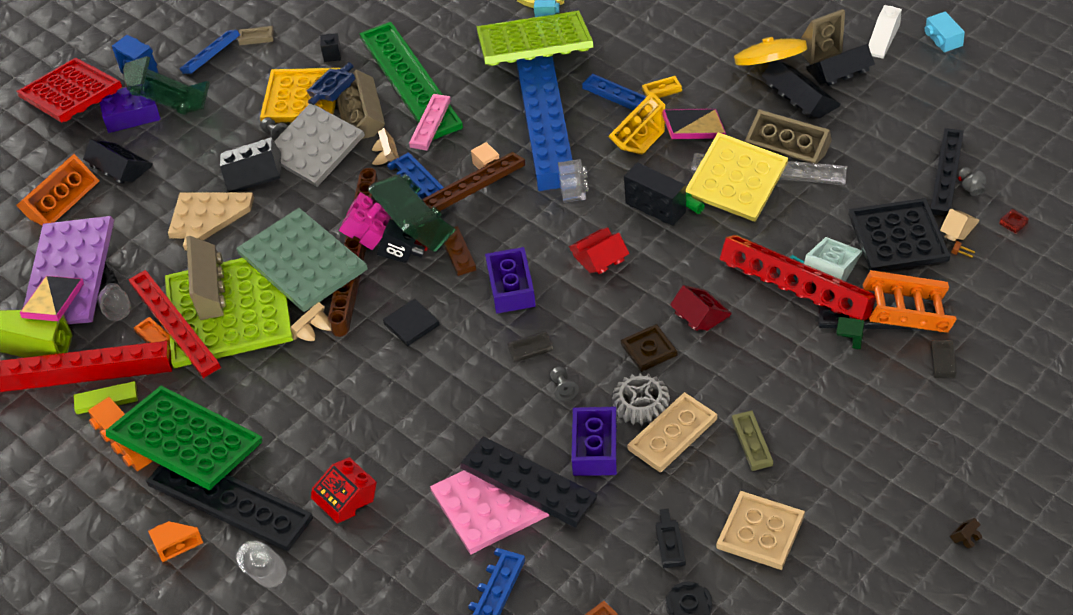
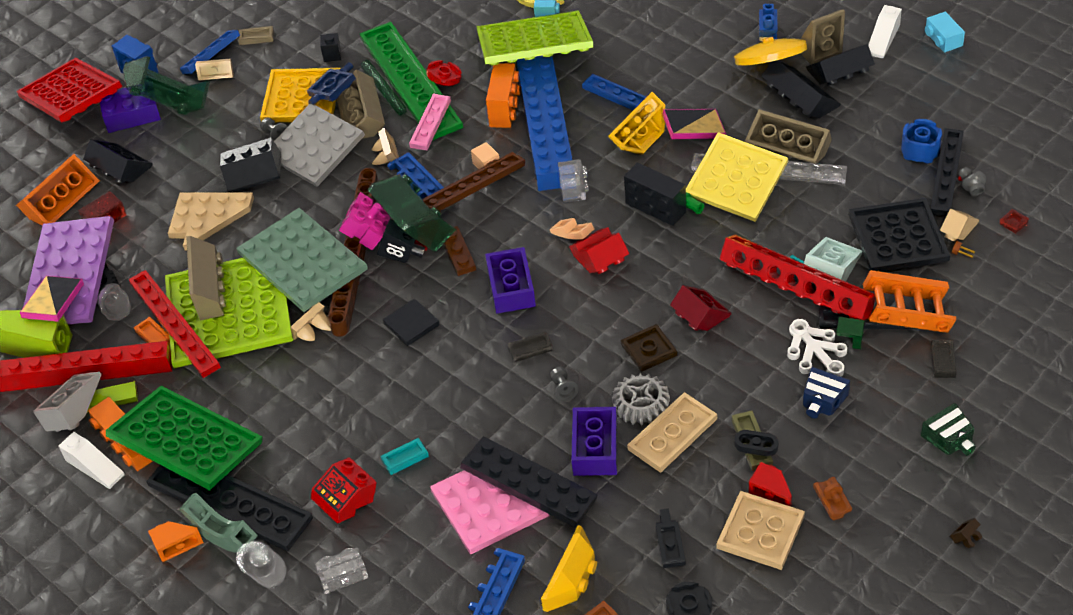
yellow tile [642,76,682,98] -> none
none -> light grey slope [33,372,101,432]
none -> white slope [59,432,125,489]
none -> clear red brick [78,191,127,223]
none -> sand green arch [179,493,258,553]
none -> tan tile [195,59,234,80]
none -> clear brick [315,547,368,594]
none -> clear green axle [361,60,407,116]
none -> teal tile [380,438,429,475]
none -> red tile [426,60,462,86]
none -> orange brick [486,63,521,128]
none -> yellow wedge [541,525,597,612]
none -> light nougat slope [549,218,594,239]
none -> black plate [734,430,779,456]
none -> red slope [749,462,792,507]
none -> blue hips [759,4,778,43]
none -> white plant [787,319,847,377]
none -> dark blue torso [803,367,850,419]
none -> dark orange hips [813,477,852,520]
none -> blue brick [901,119,942,163]
none -> clear green torso [921,403,976,456]

